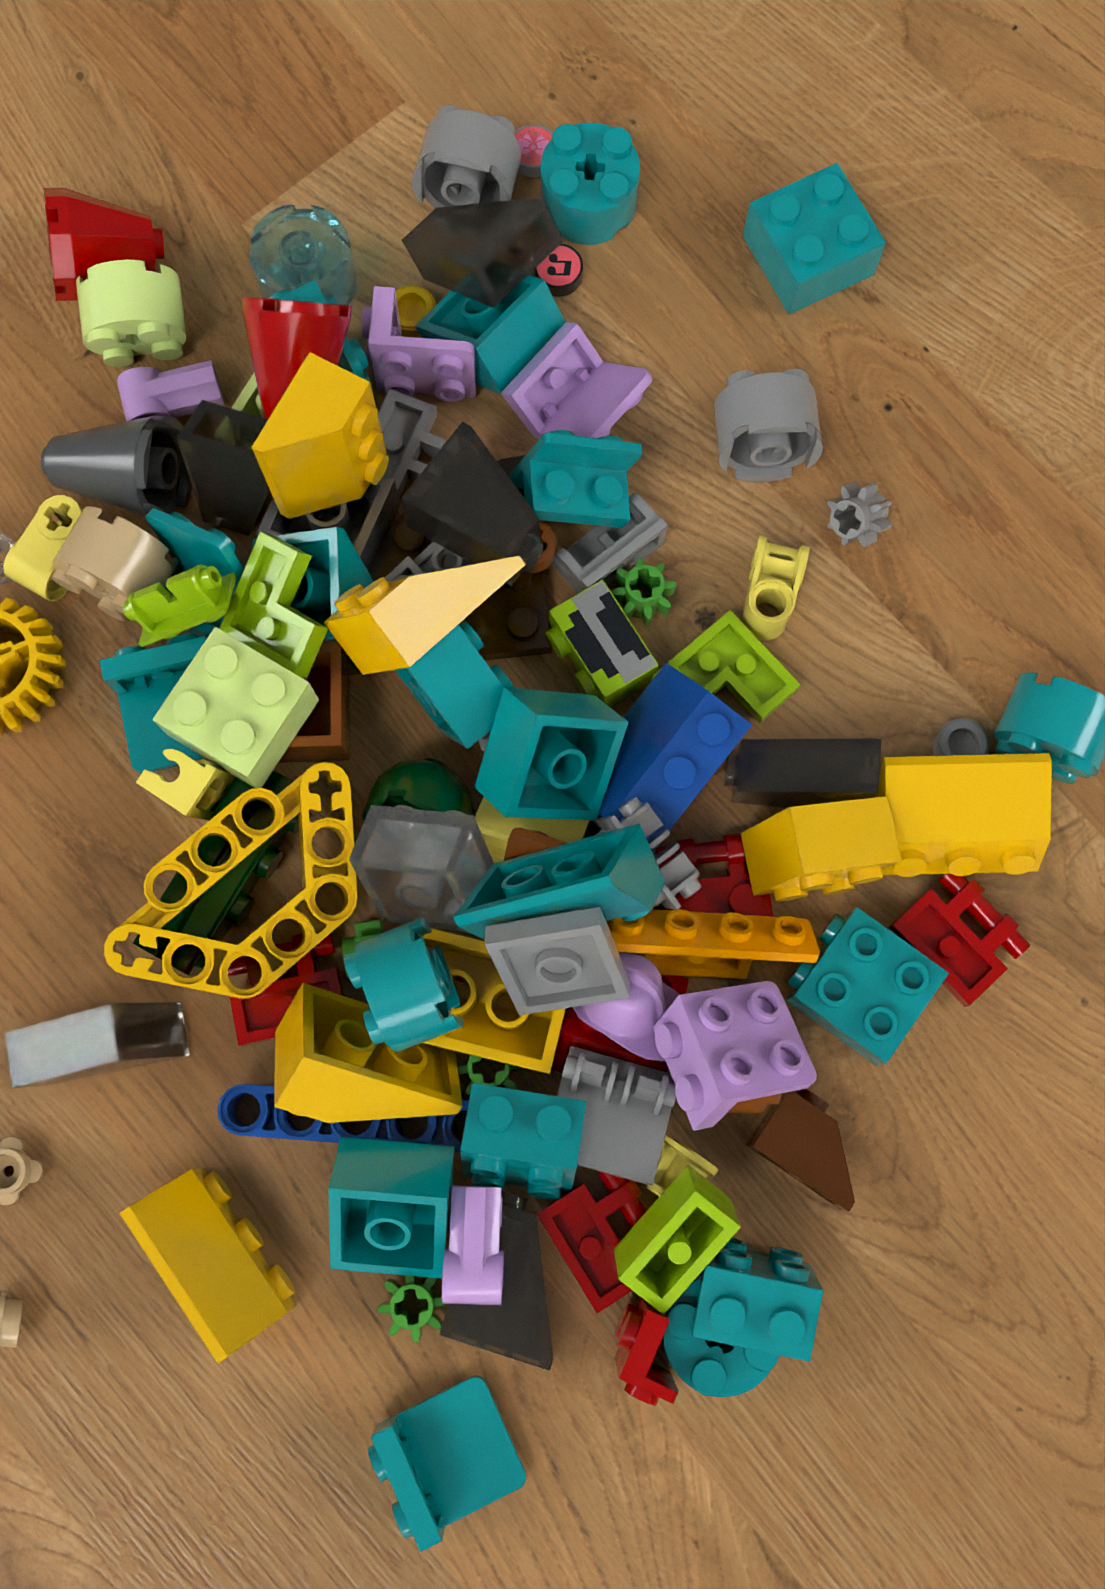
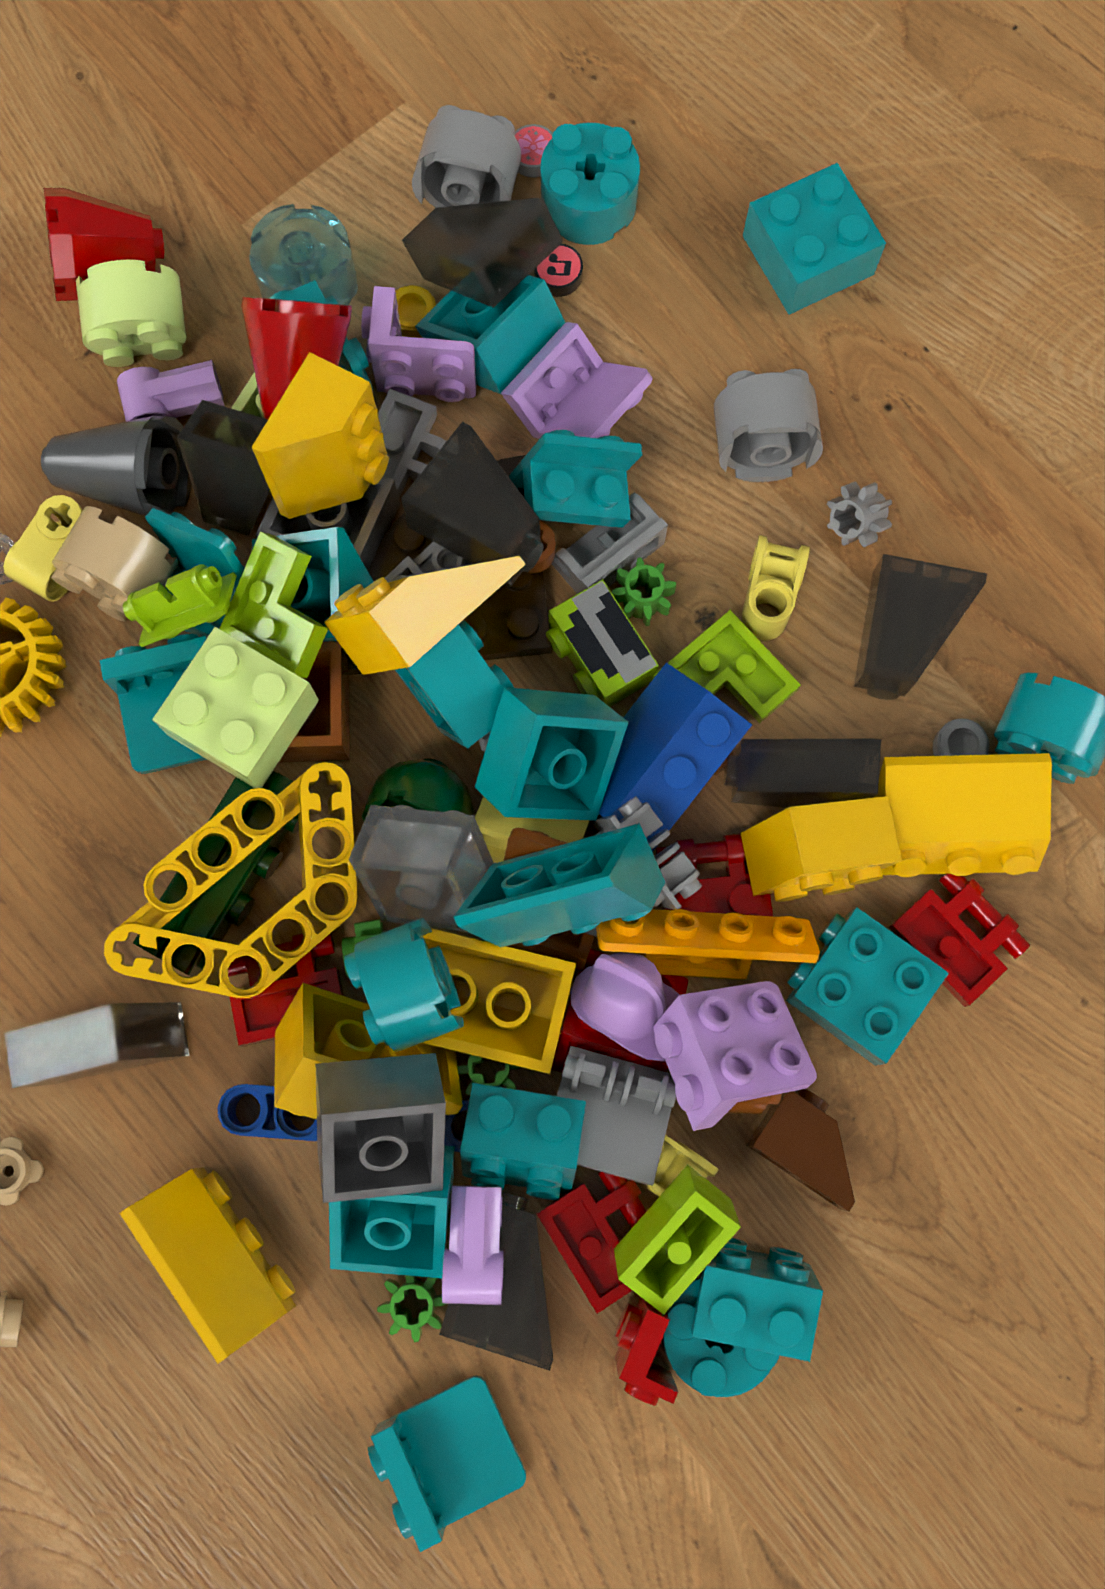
light yellow hinge [136,749,236,821] -> none
light grey plate [484,907,630,1015] -> none
none -> flat silver brick [315,1053,446,1203]
none -> clear smoke slope [854,554,987,700]

